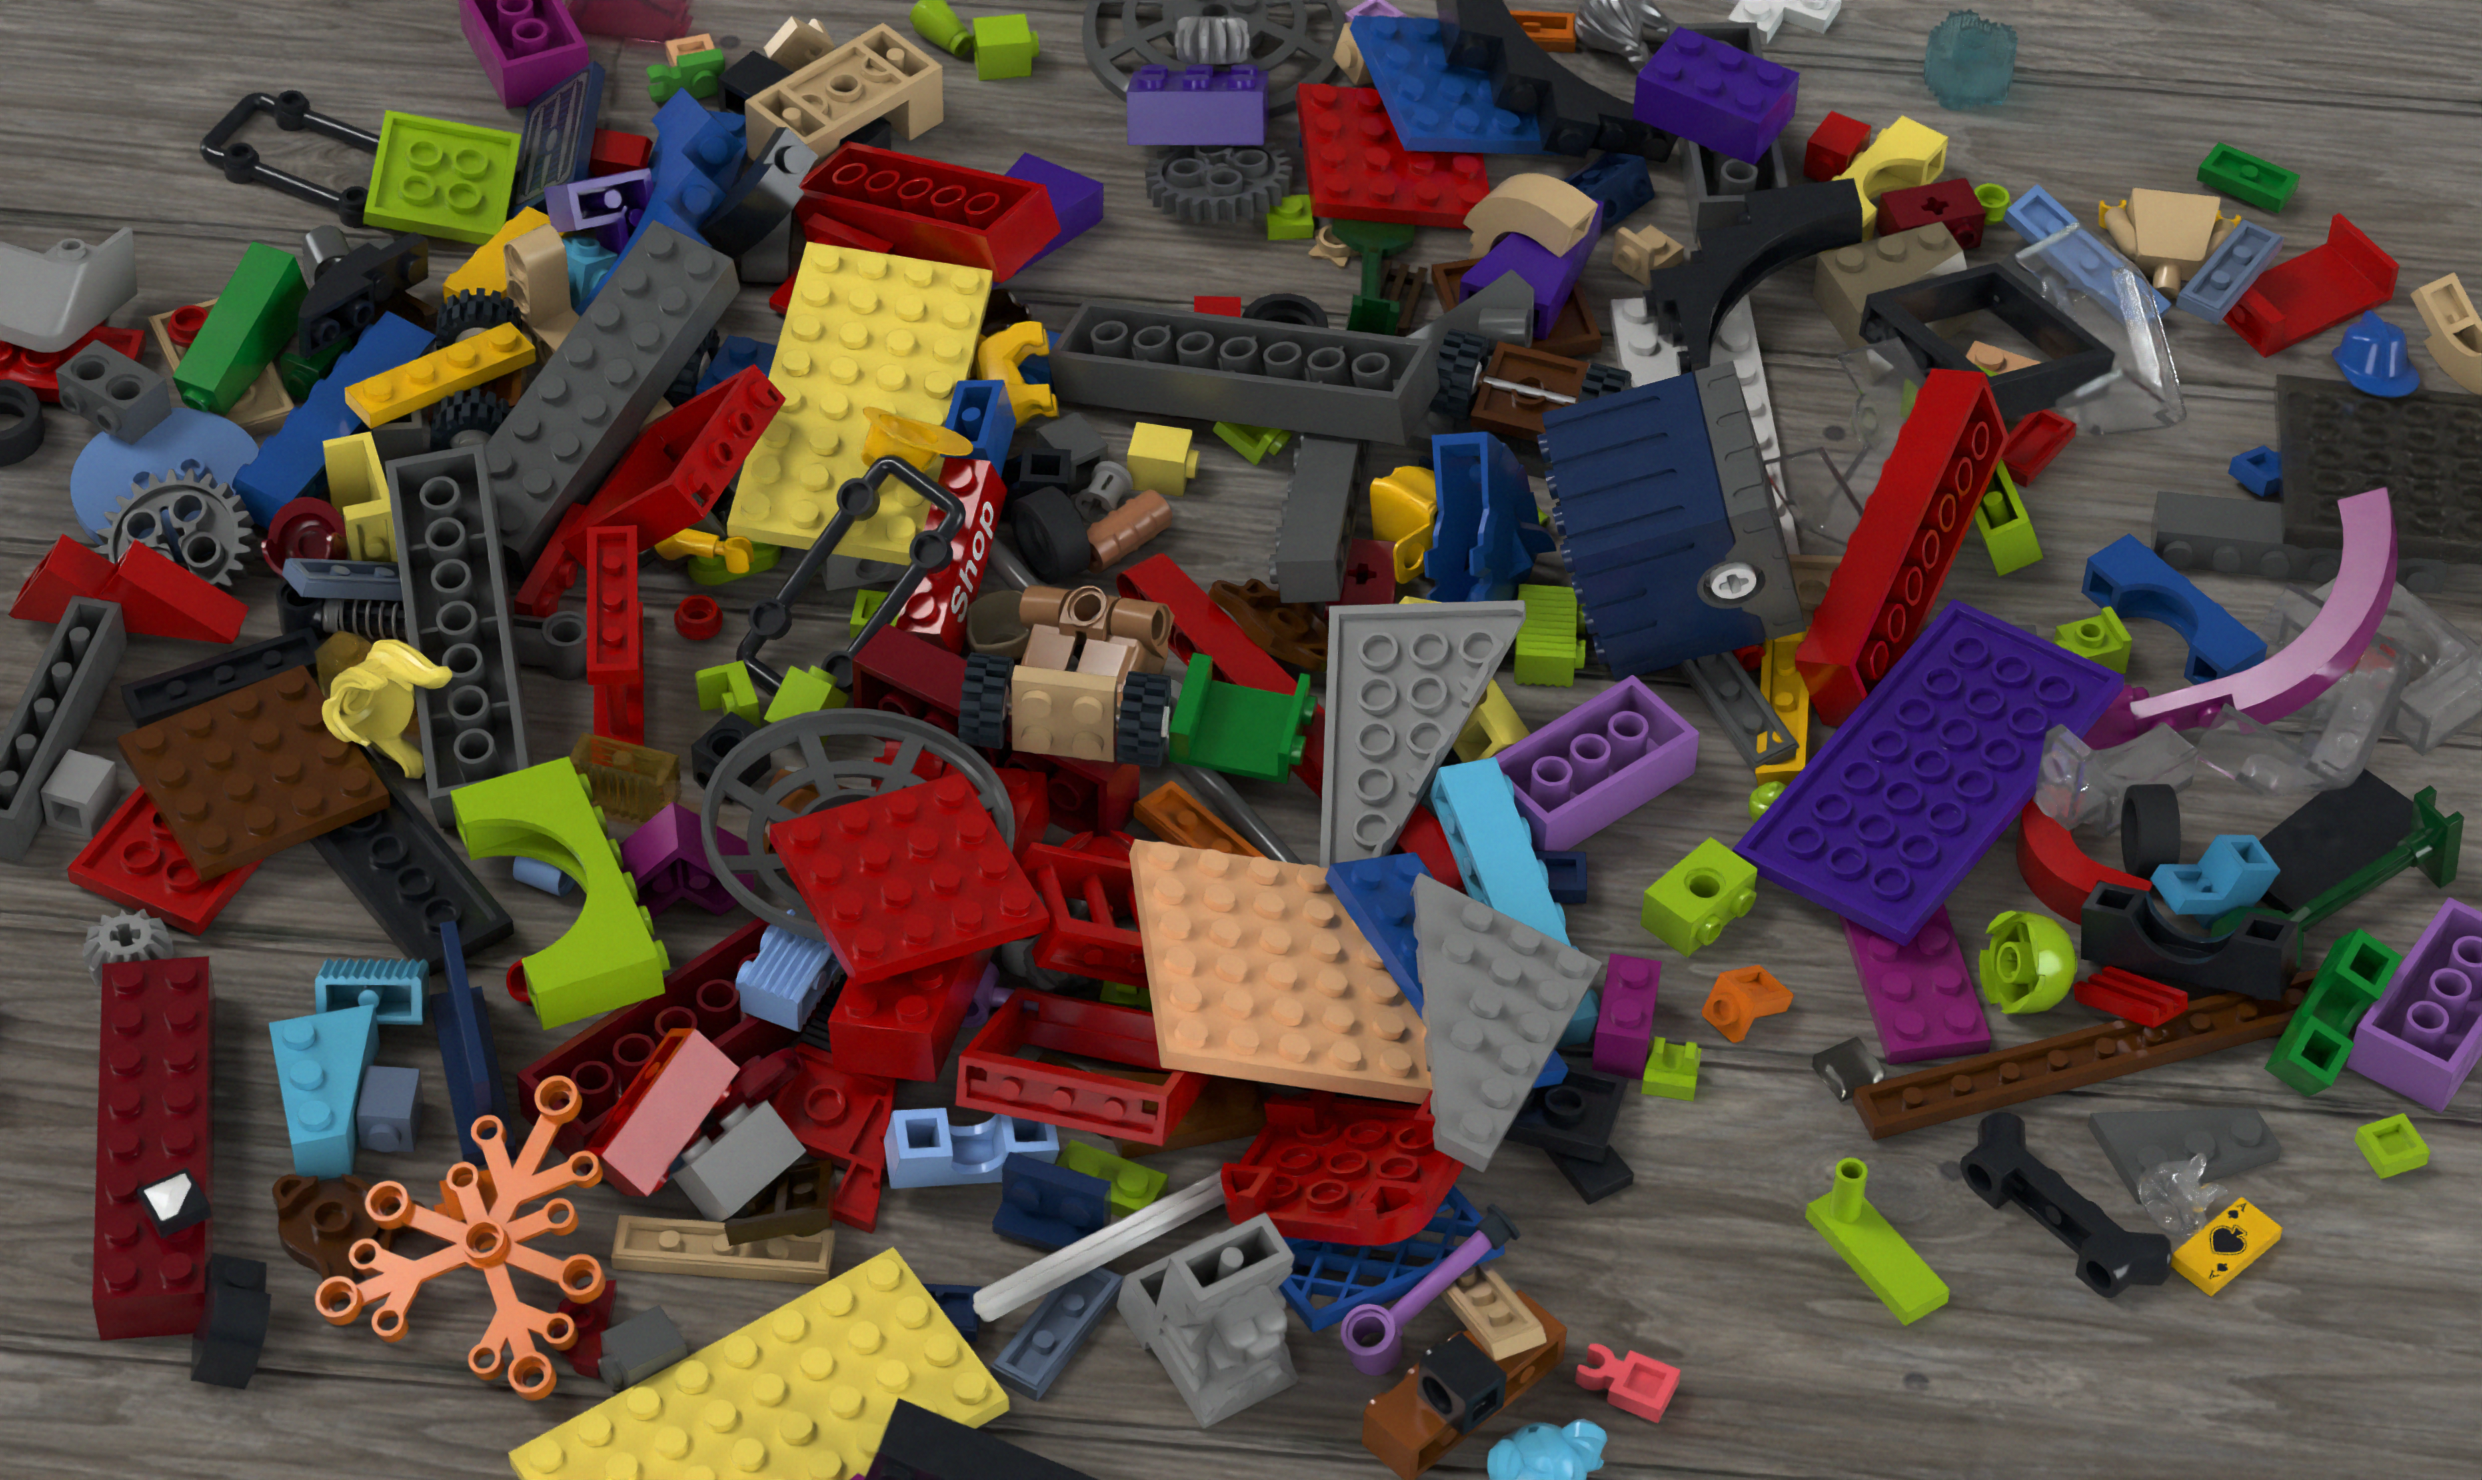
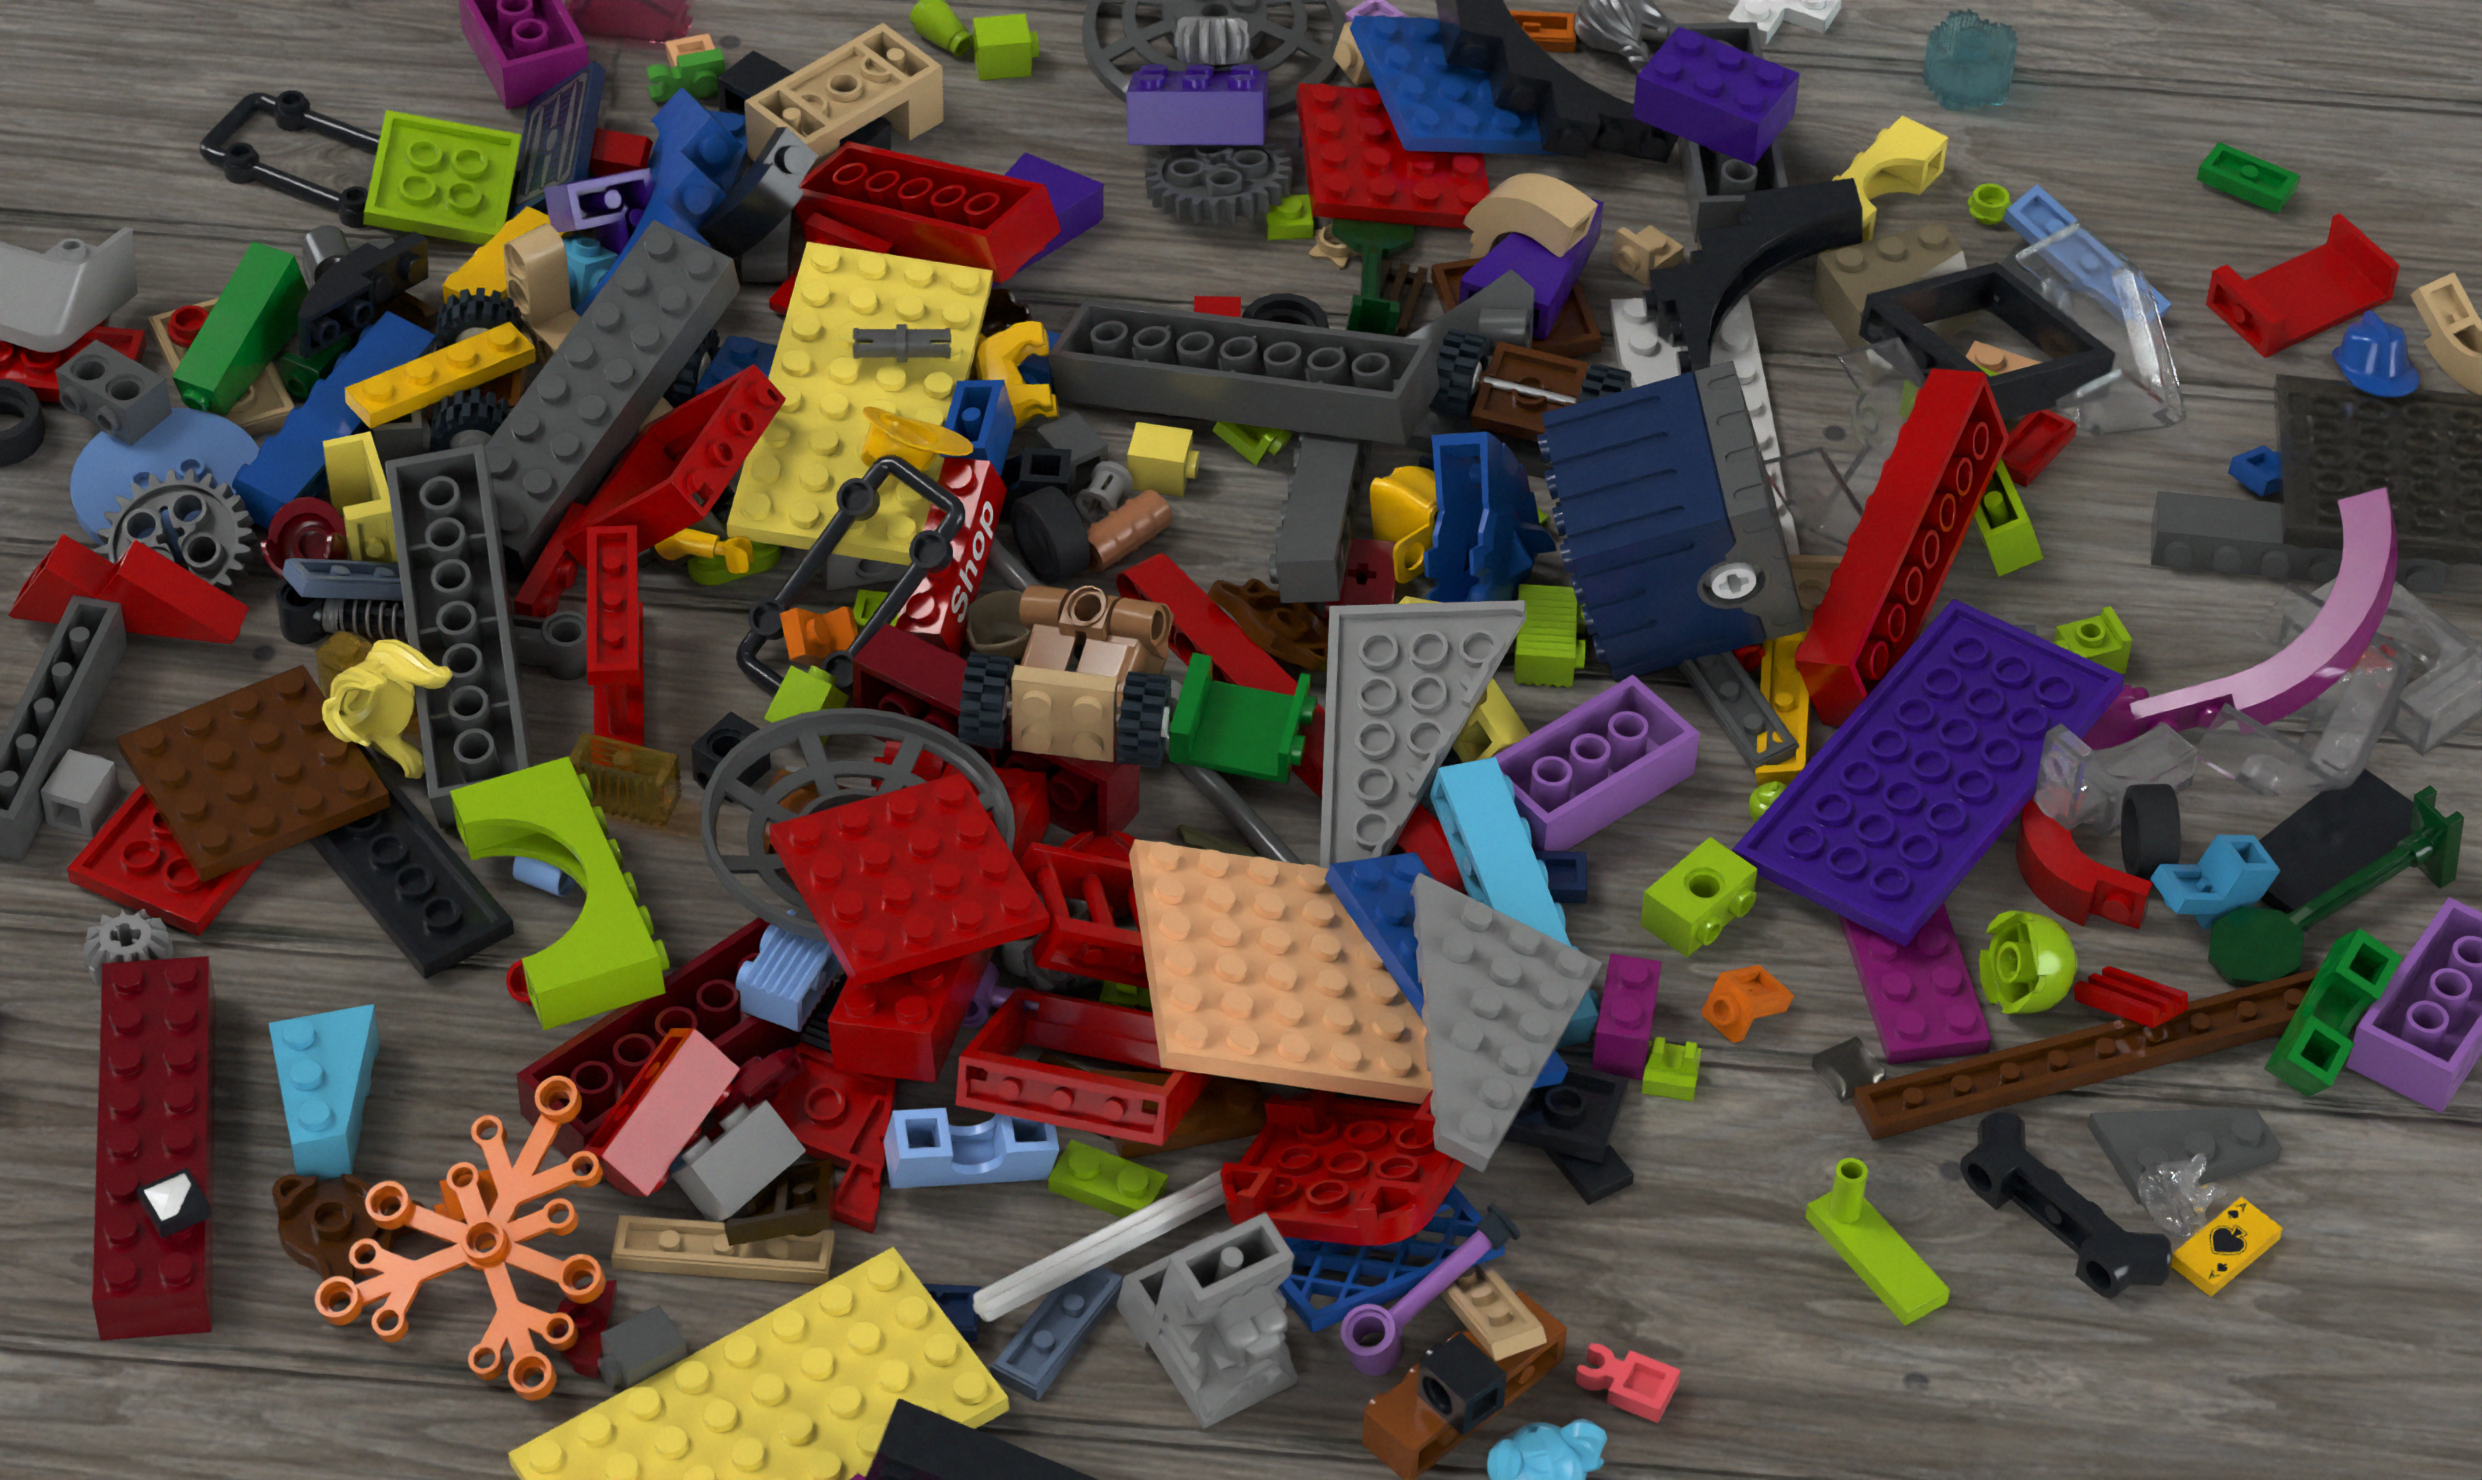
black plate [120,626,329,729] -> none
black brick [190,1253,271,1390] -> none
medium azure brick [315,958,430,1025] -> none
sand blue brick [356,1066,424,1152] -> none
dark blue fence [430,921,517,1167] -> none
magenta brick [618,801,755,920] -> none
red plate [674,595,723,640] -> none
lime bracket [695,660,761,729] -> none
tan bracket [764,16,835,72] -> none
dark blue bracket [992,1152,1111,1252] -> none
orange tile [1134,780,1267,858] -> none
dark blue bracket [1563,151,1655,235] -> none
red brick [1803,110,1872,182] -> none
dark red brick [1876,178,1986,250] -> none
blue arch [2081,533,2268,685] -> none
black arch [2081,881,2298,1001] -> none
tan torso [2098,188,2241,299] -> none
sand blue tile [2175,219,2284,325] -> none
lime plate [2354,1113,2431,1179] -> none
none -> orange bracket [780,606,858,668]
none -> dark grey pin [853,324,951,362]

